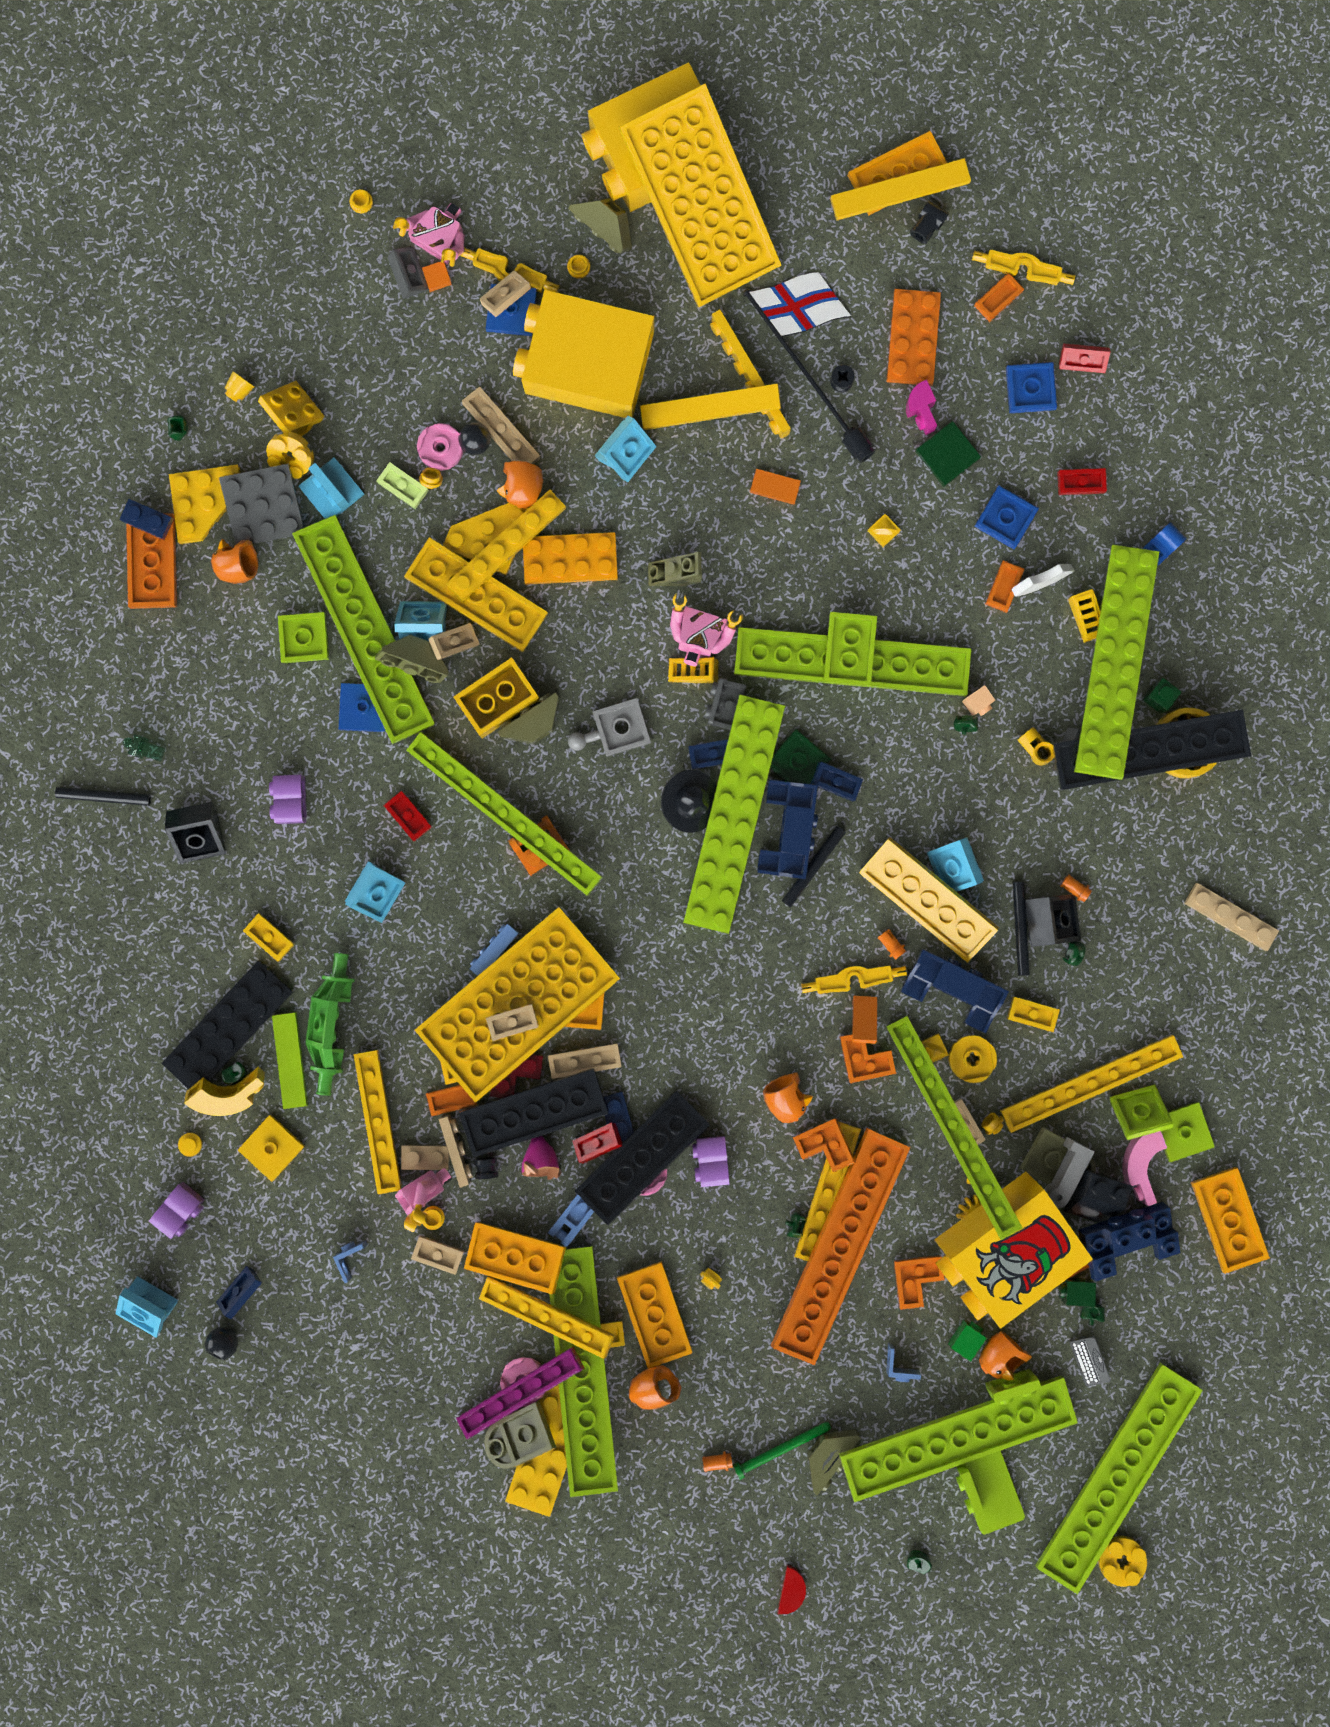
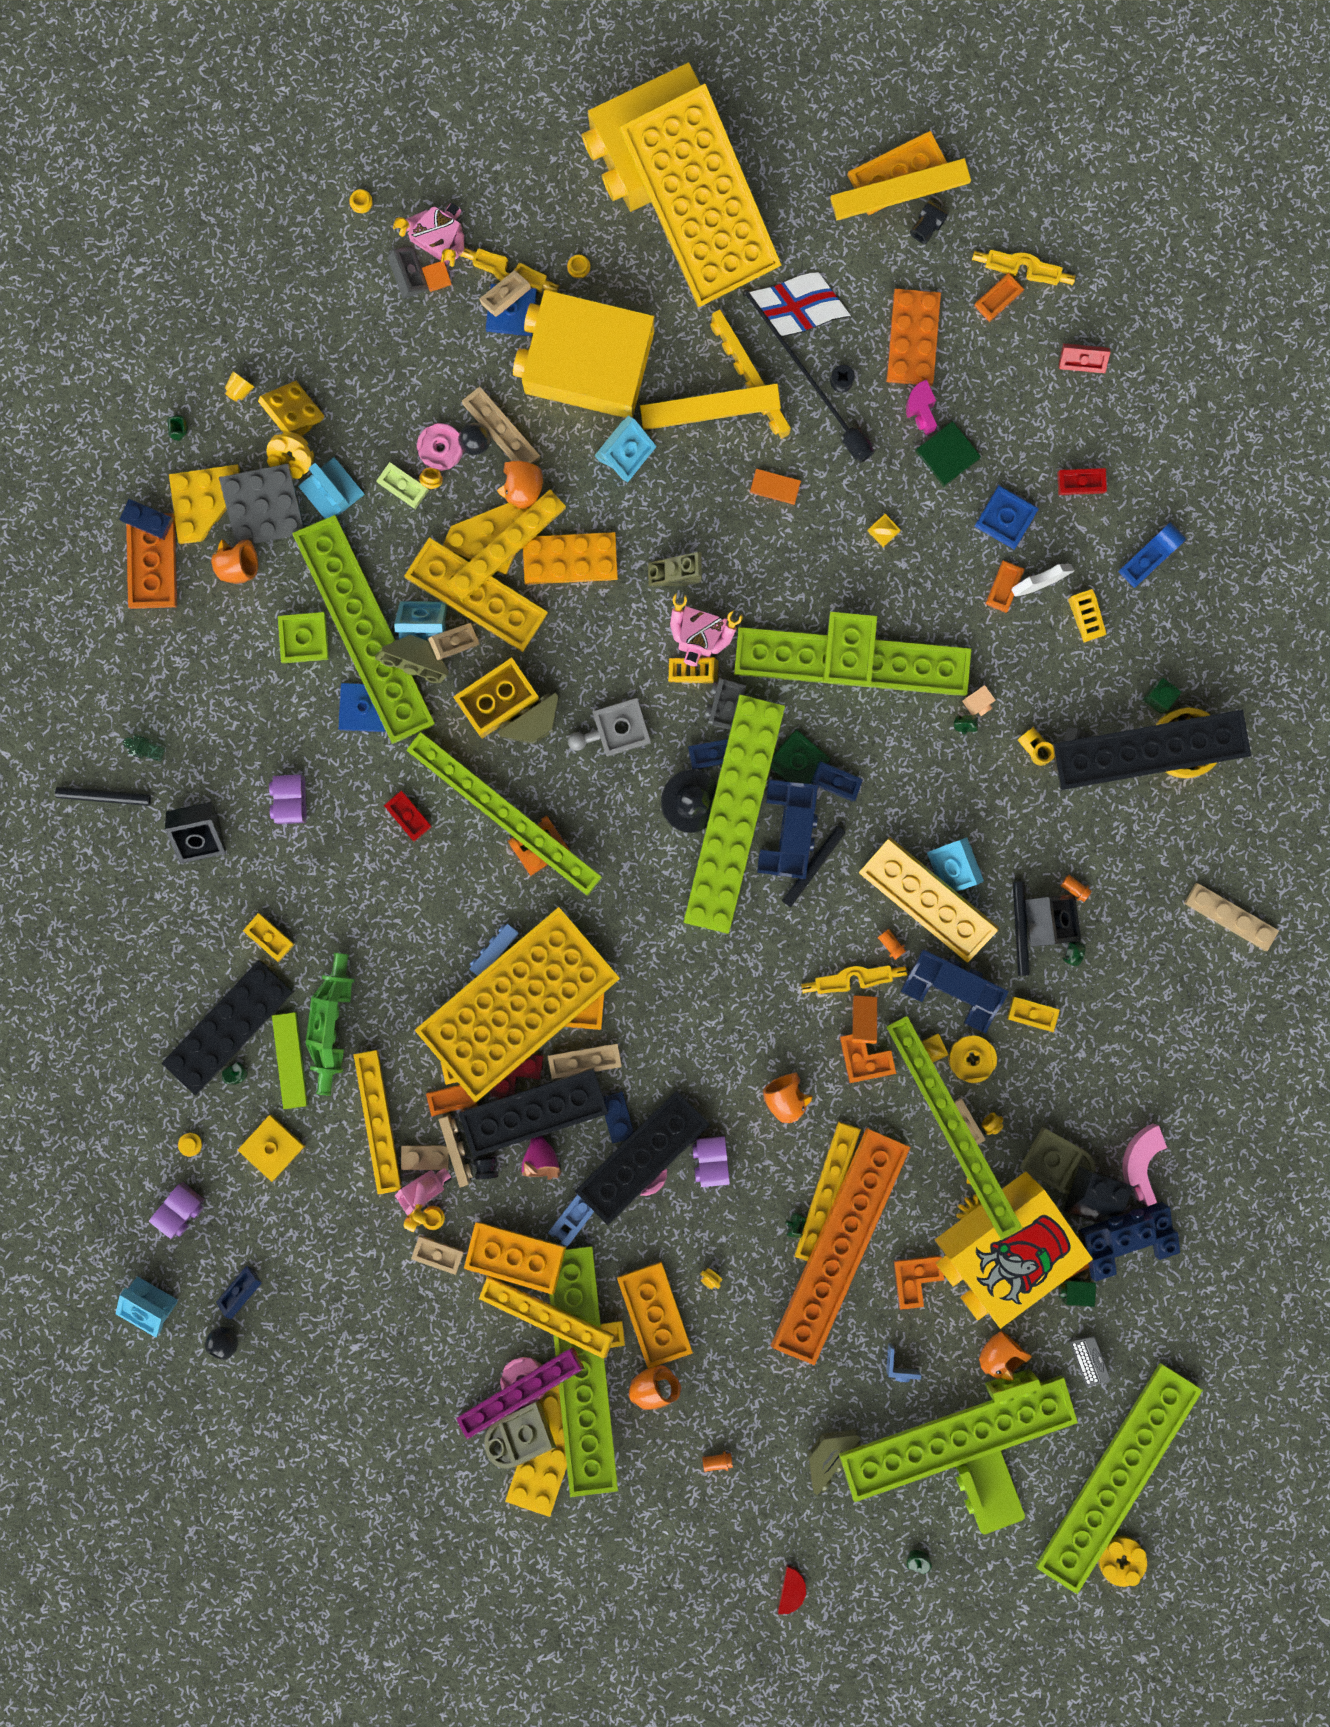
yellow arch [184,1066,265,1116] -> none
medium blue bracket [333,1240,368,1283] -> none
medium azure bracket [345,861,405,923] -> none
tan plate [486,1004,539,1041] -> none
olive slope [568,198,632,254] -> none
plate [572,1123,623,1164] -> none
green bar [733,1422,831,1480] -> none
orange plate [793,1118,856,1172] -> none
green brick [948,1320,987,1362] -> none
yellow plate [1000,1035,1183,1133] -> none
blue plate [1006,362,1057,413] -> none
light grey leg [1044,1137,1094,1208] -> none
lime plate [1074,545,1159,780] -> none
dark green piece [1079,1304,1105,1326] -> none
lime plate [1110,1084,1173,1140] -> none
lime plate [1161,1102,1215,1163] -> none
light orange plate [1191,1167,1270,1274] -> none

